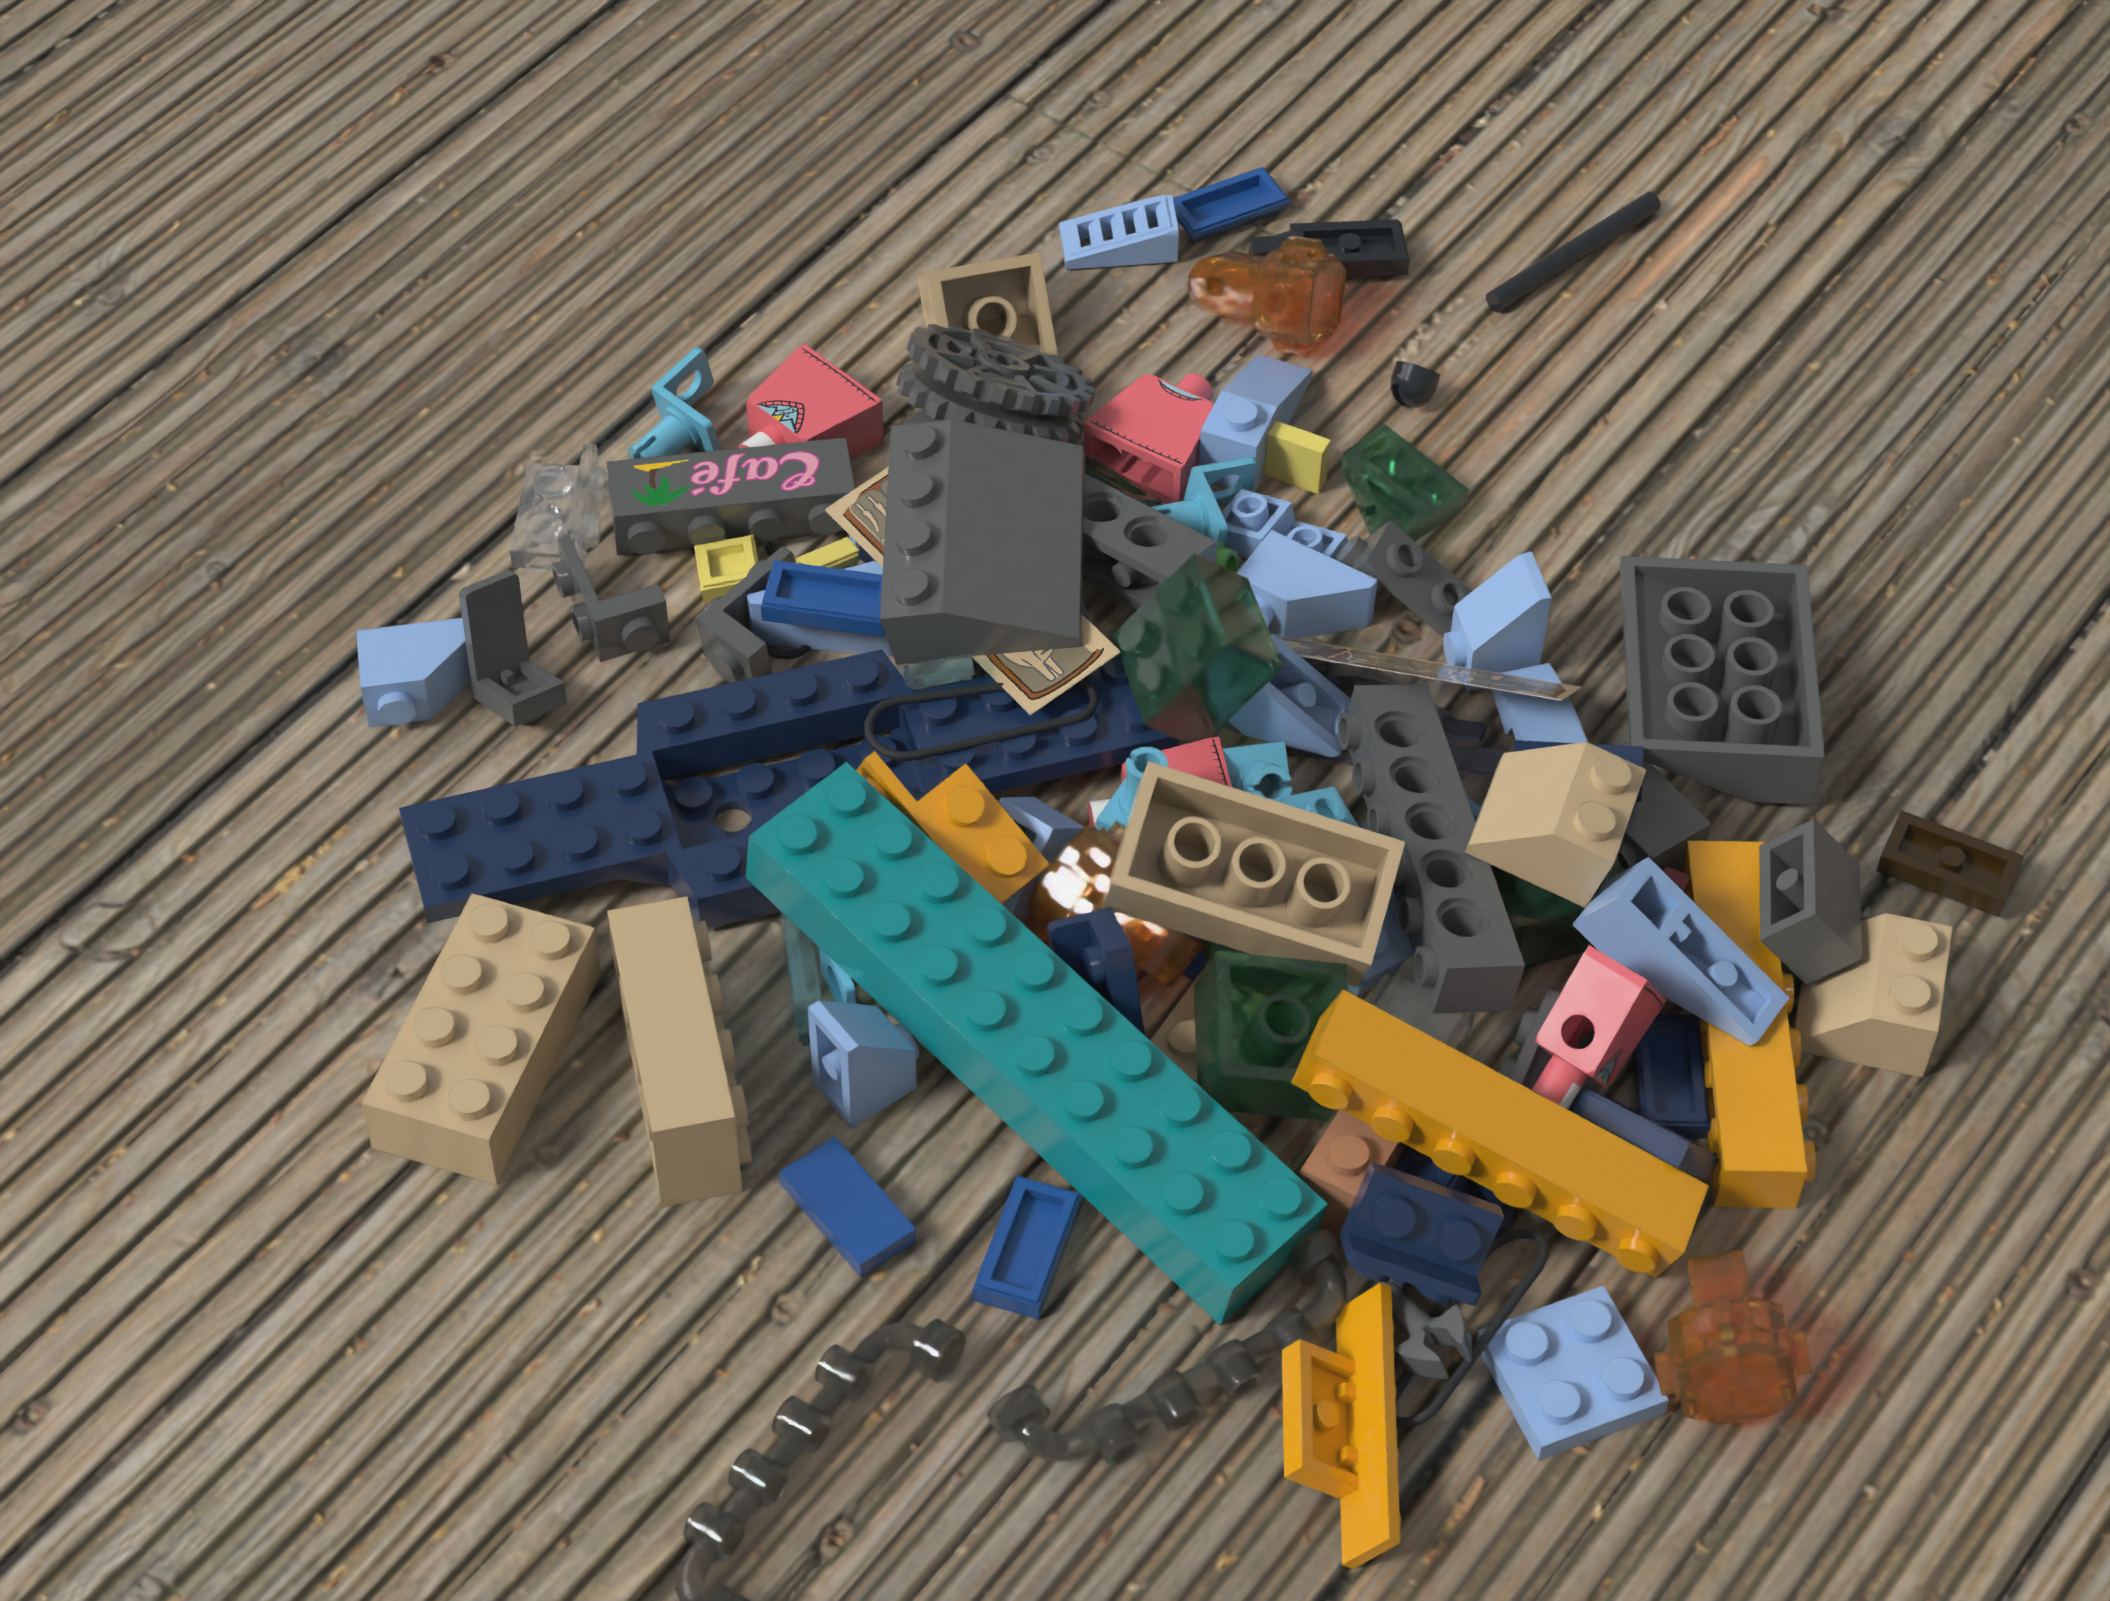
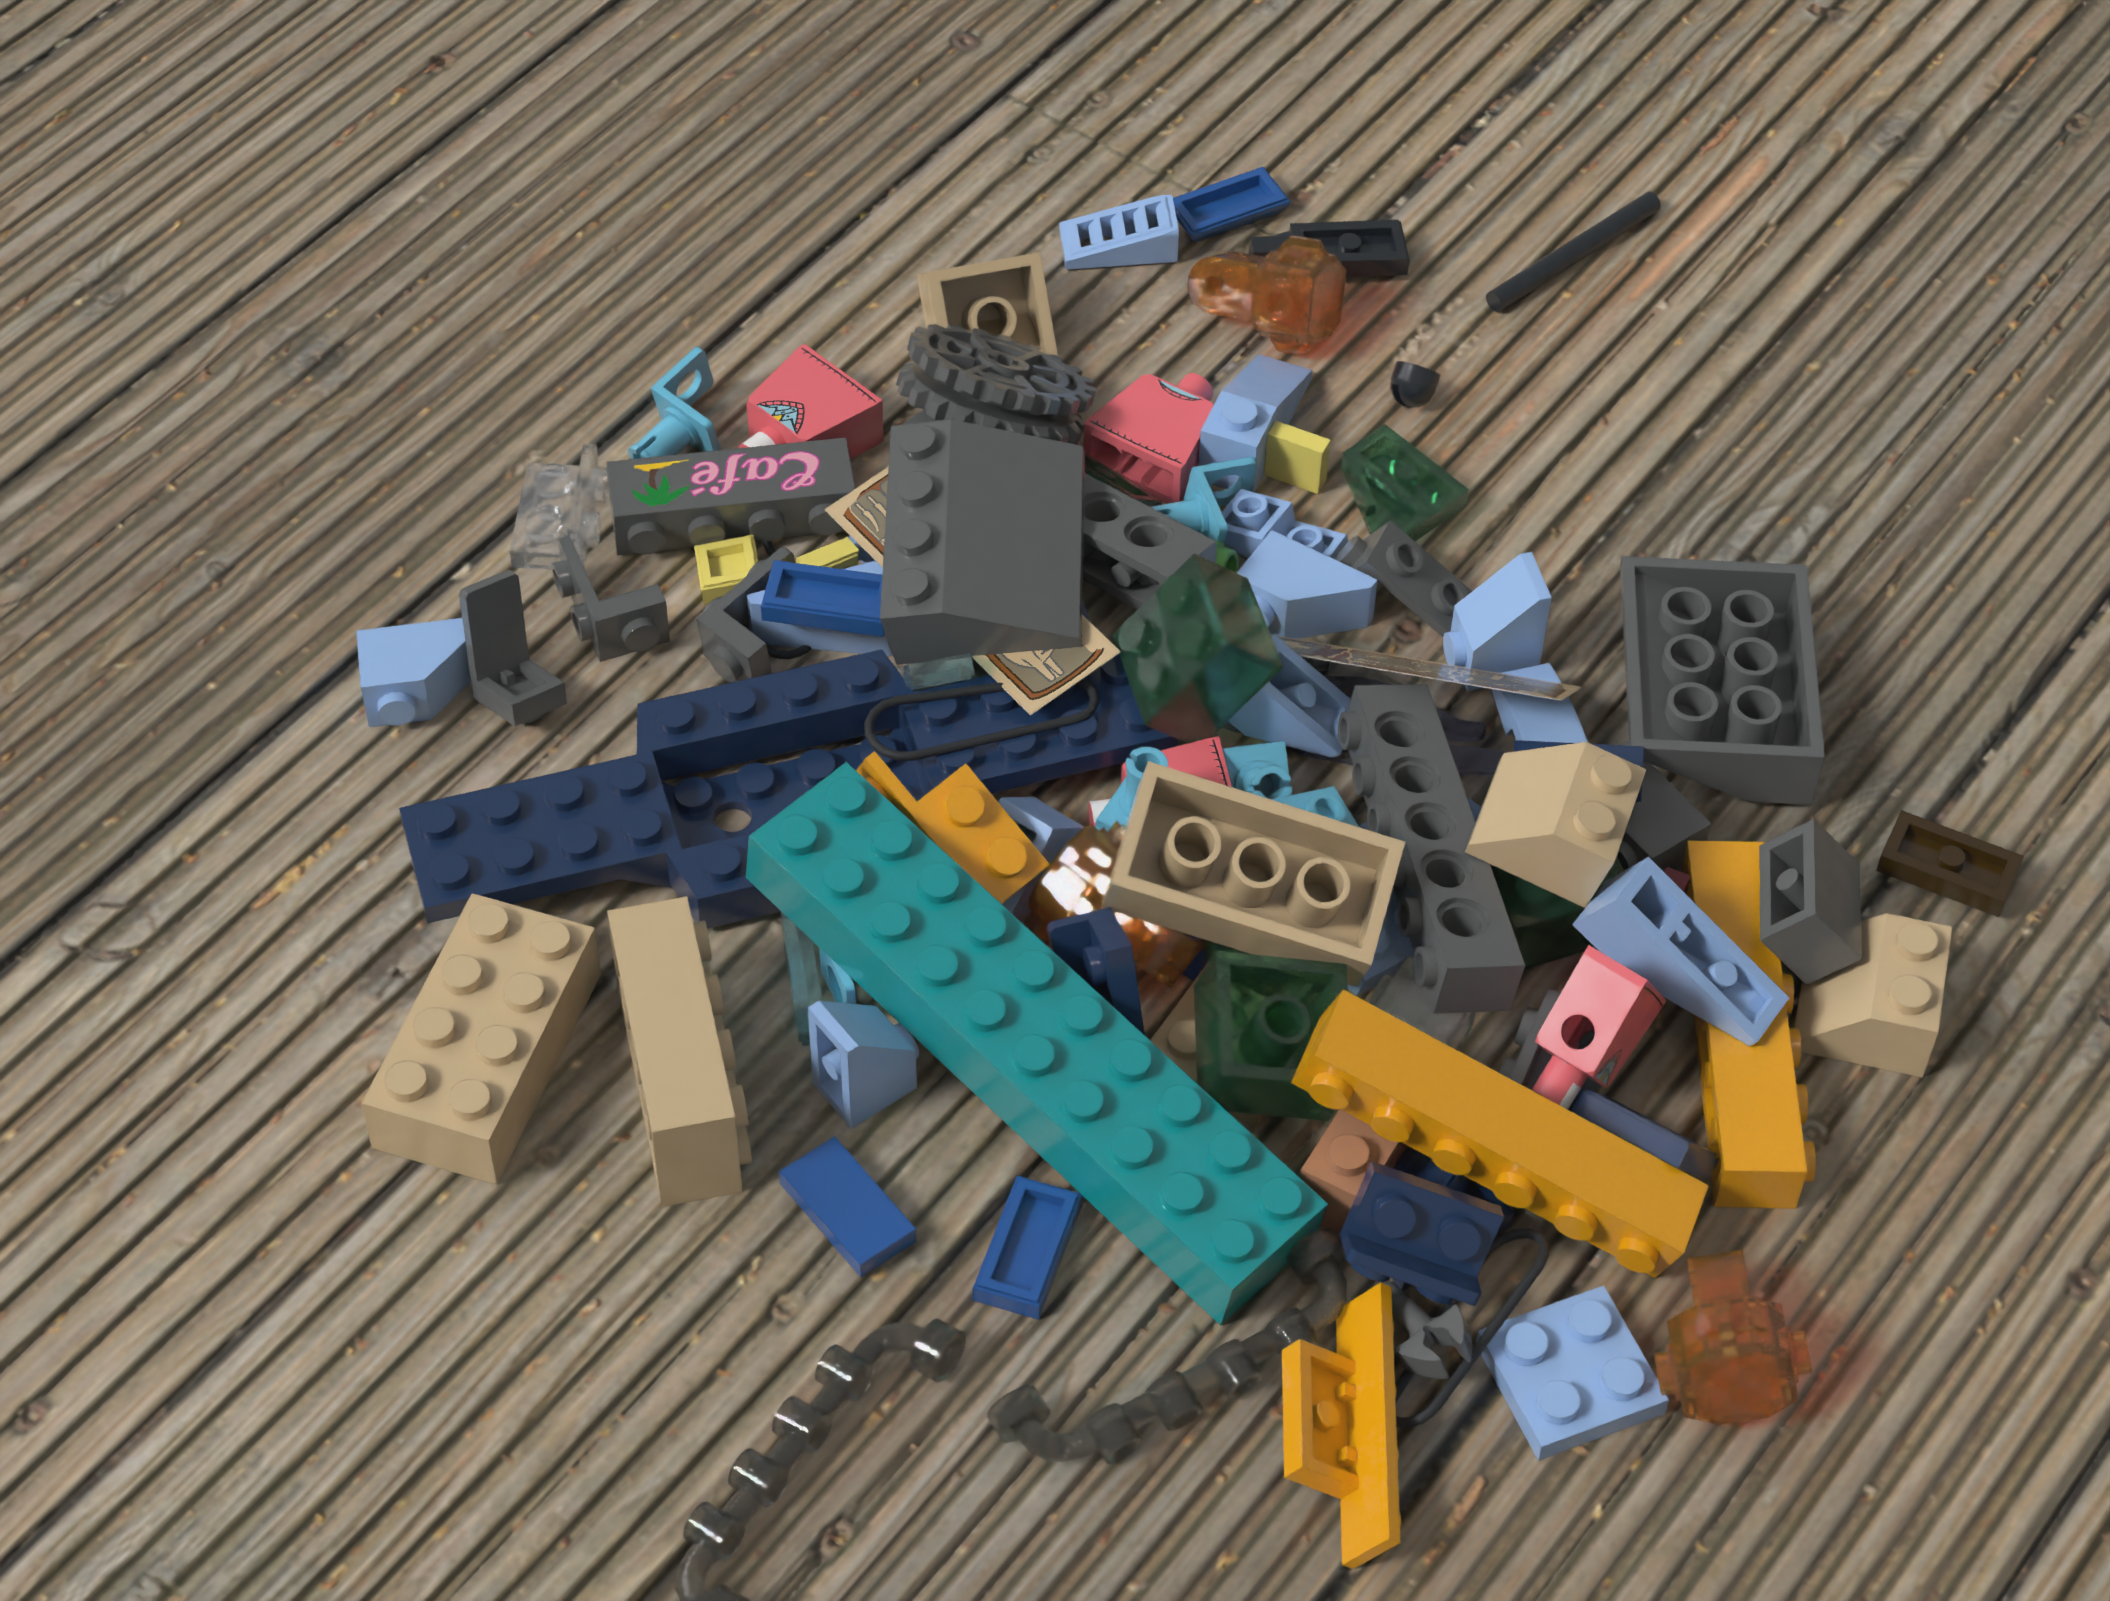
dark blue tile [1632,1014,1711,1139] -> none

